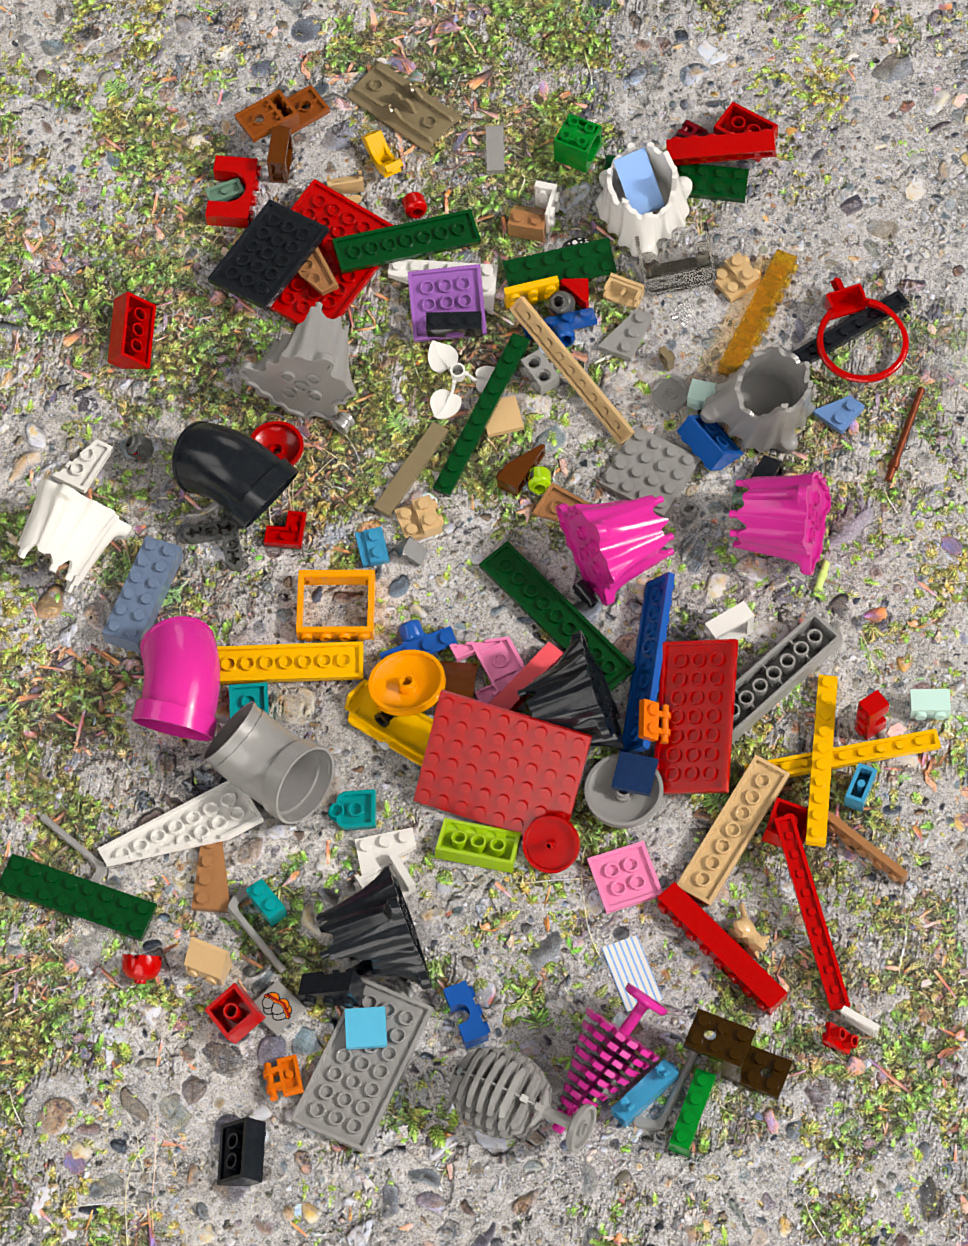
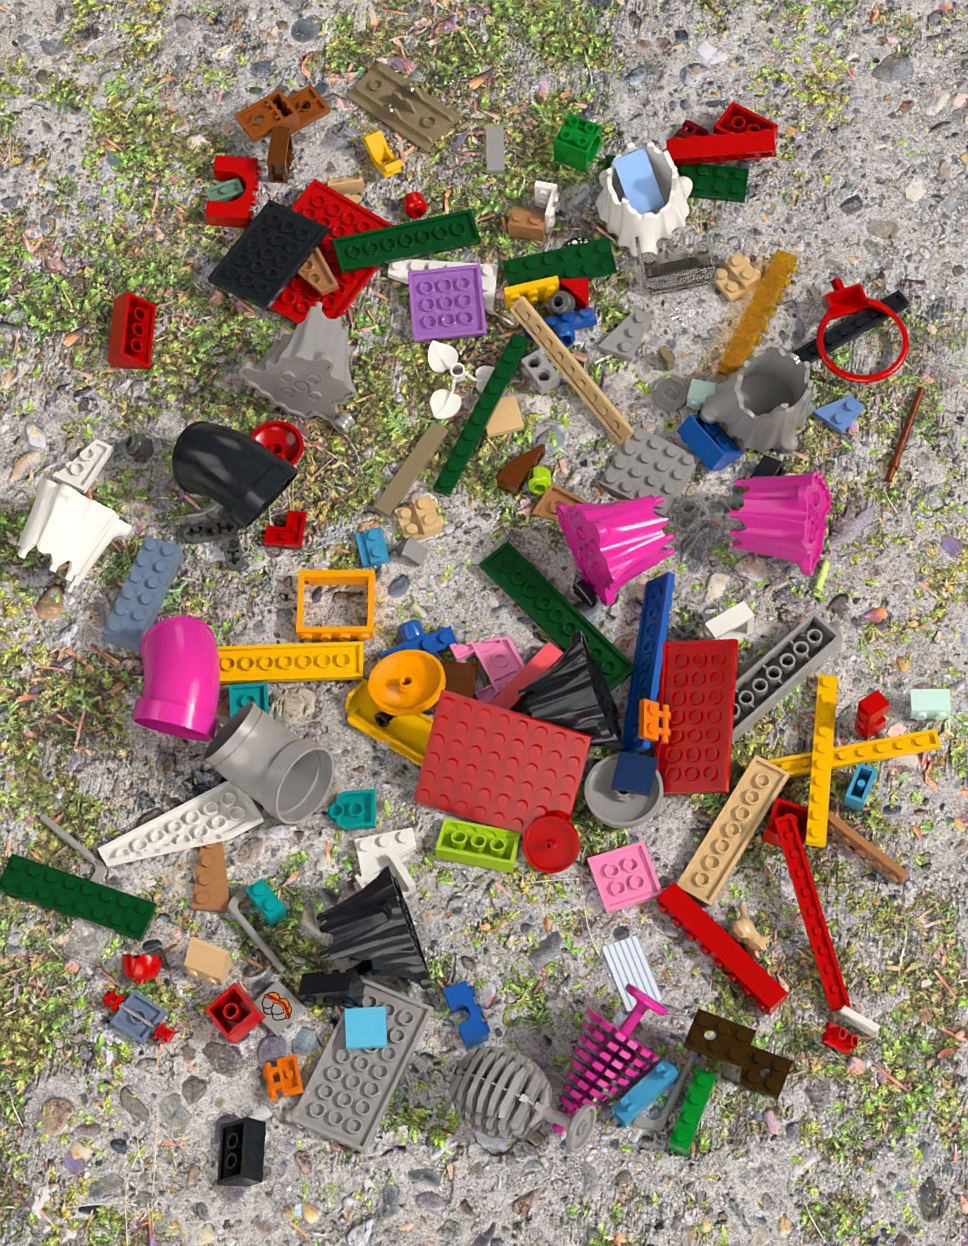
black arch [426,311,483,337] -> none
tan hinge [603,273,645,310] -> none
none -> sand blue plate [103,989,175,1046]

